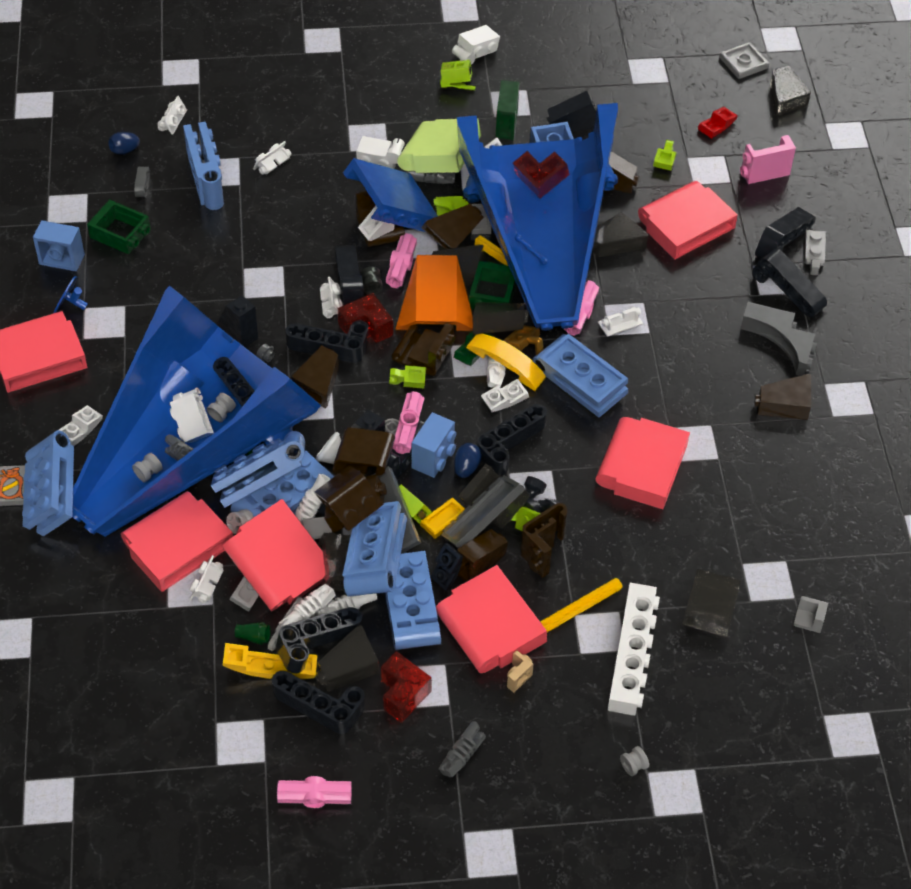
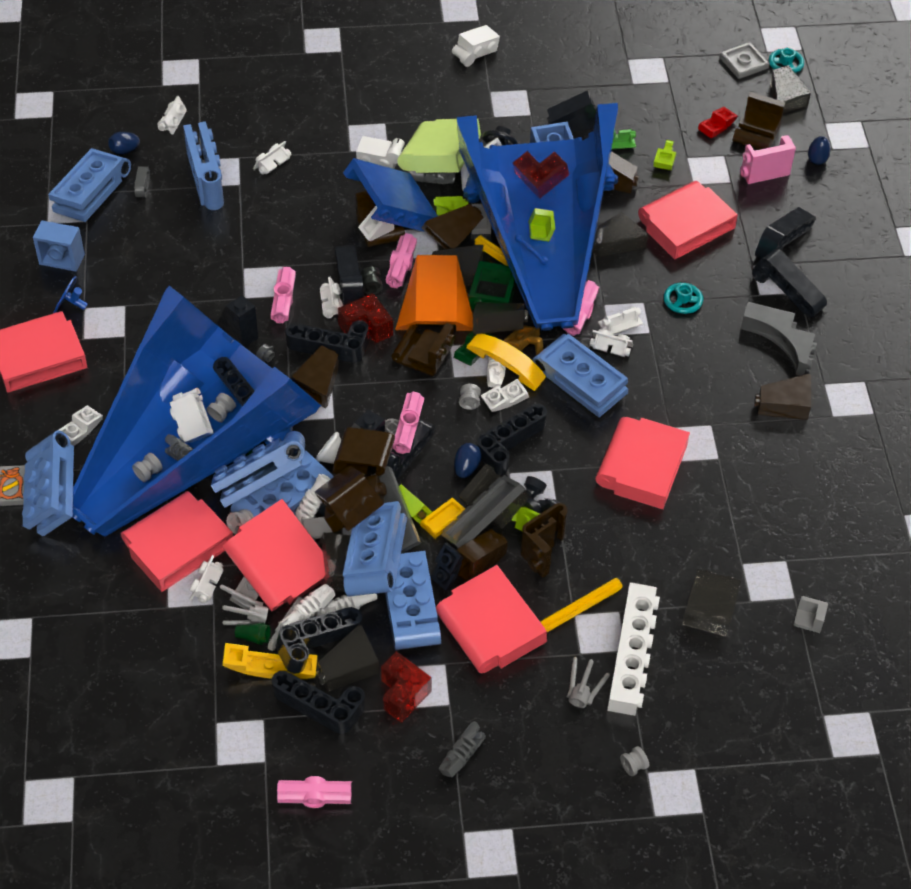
dark green window [87,200,151,255] -> none
lime plate [389,365,426,388] -> none
medium blue brick [412,412,456,478] -> none
lime piece [440,60,476,90] -> none
dark green window [495,80,520,140] -> none
tan bracket [507,650,534,692] -> none
light grey hinge [804,230,826,276] -> none
none -> medium blue hinge [48,148,131,222]
none -> light grey plant [220,585,268,625]
none -> bright pink piece [271,267,296,324]
none -> light grey wheel [459,384,481,410]
none -> black piece [482,126,518,146]
none -> lime panel [528,208,555,242]
none -> light grey plant [567,657,610,708]
none -> white hinge [589,329,633,357]
none -> bright green hinge [612,129,636,149]
none -> teal piece [664,282,703,314]
none -> dark brown piece [732,92,786,150]
none -> teal piece [769,47,804,74]
none -> dark blue animal [808,136,831,165]

